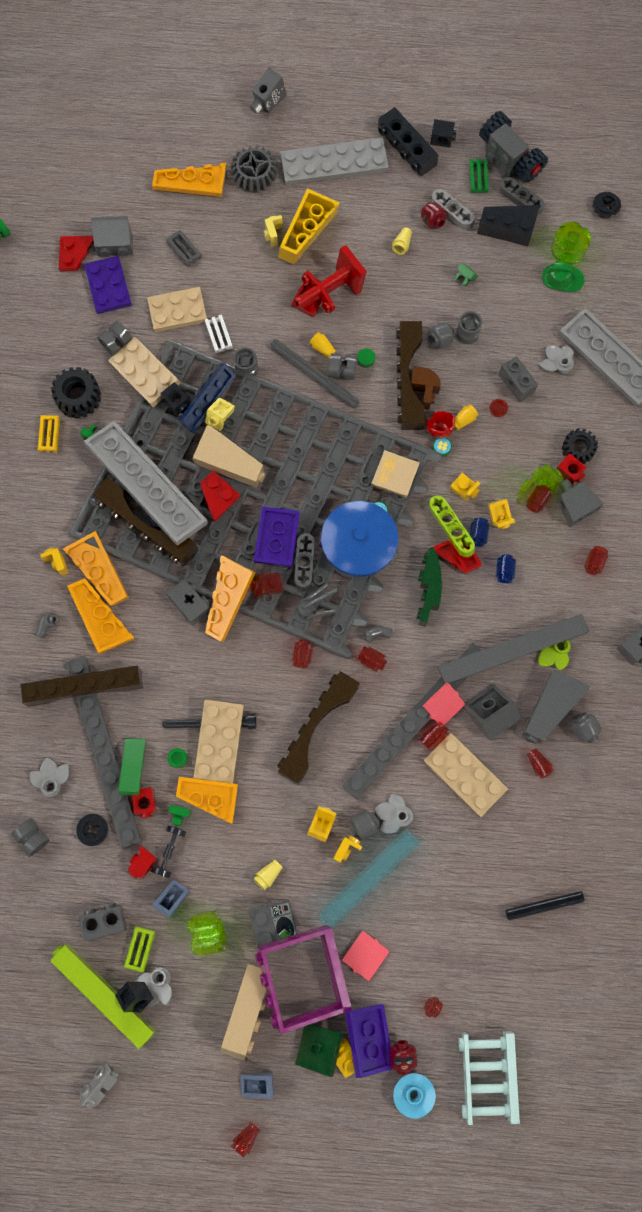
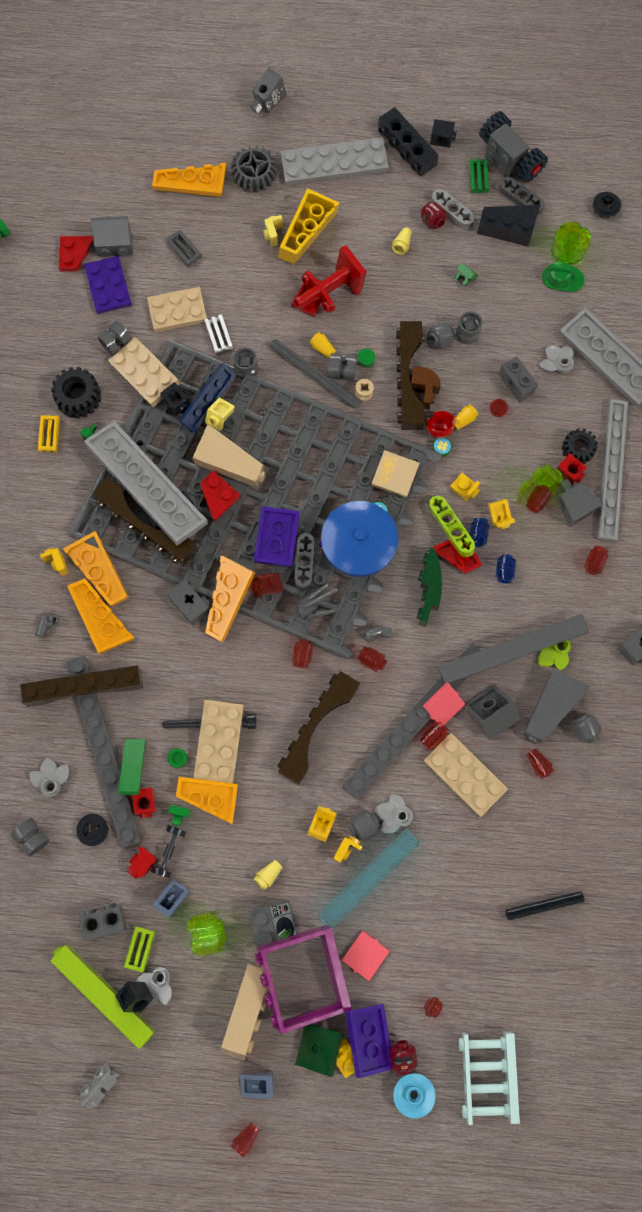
none -> tan wheel [355,379,374,402]
none -> light grey tile [597,399,628,542]

